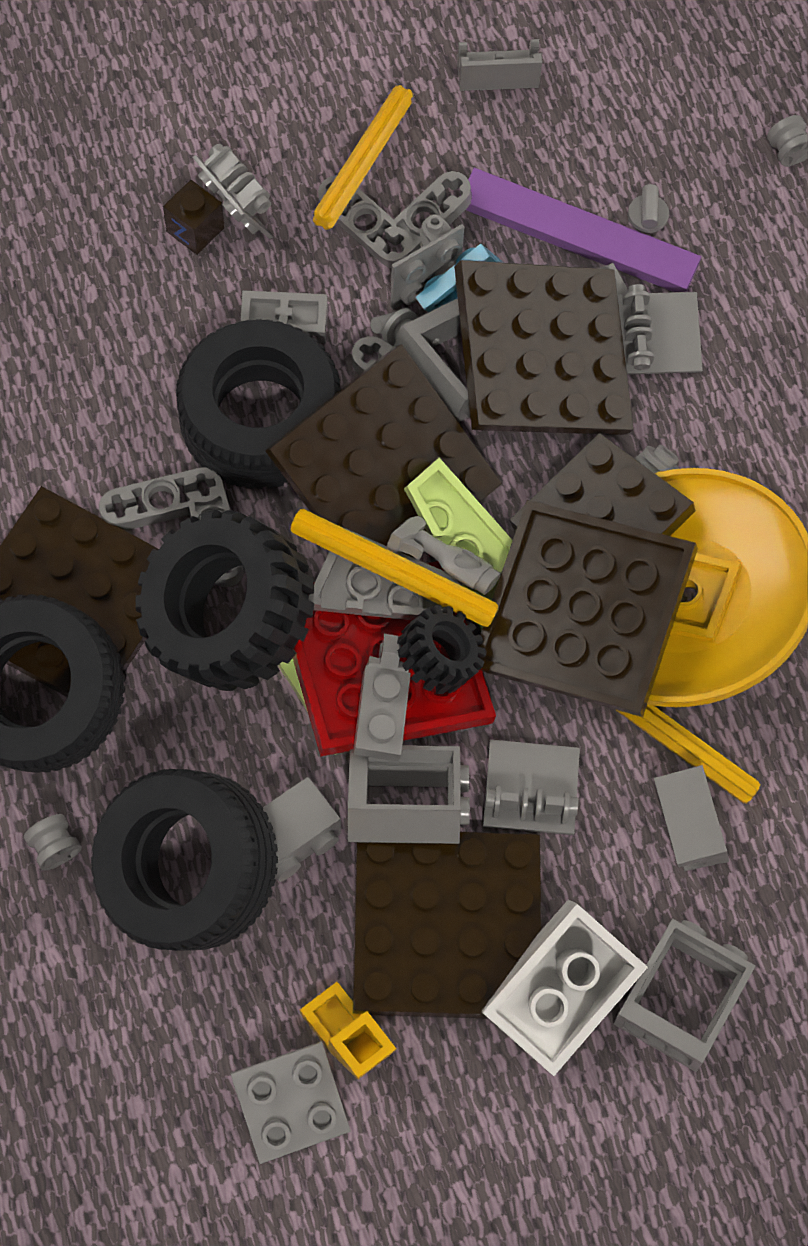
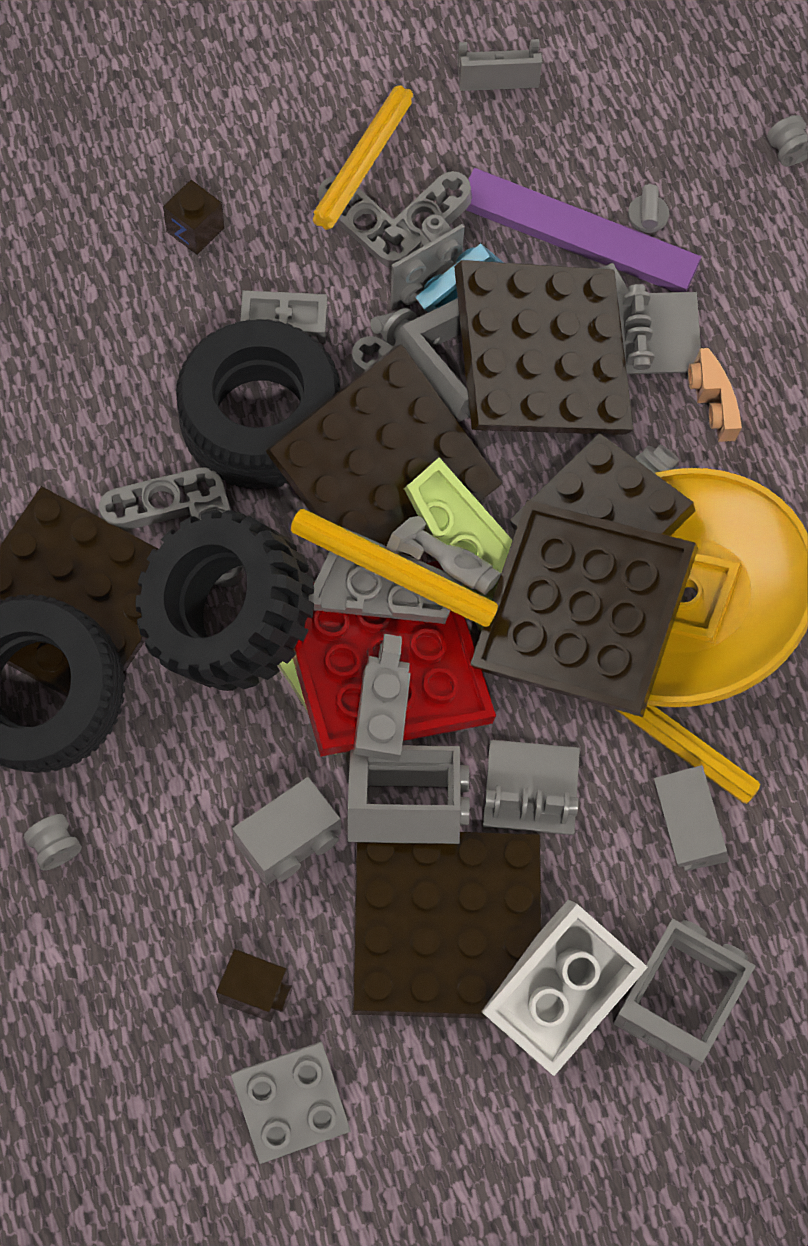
black tyre [91,769,278,951] -> none
light grey hinge [192,144,273,239] -> none
yellow slope [300,982,397,1080] -> none
black tyre [397,605,486,694] -> none
none -> dark brown brick [216,949,293,1022]
none -> light nougat slope [688,348,742,442]

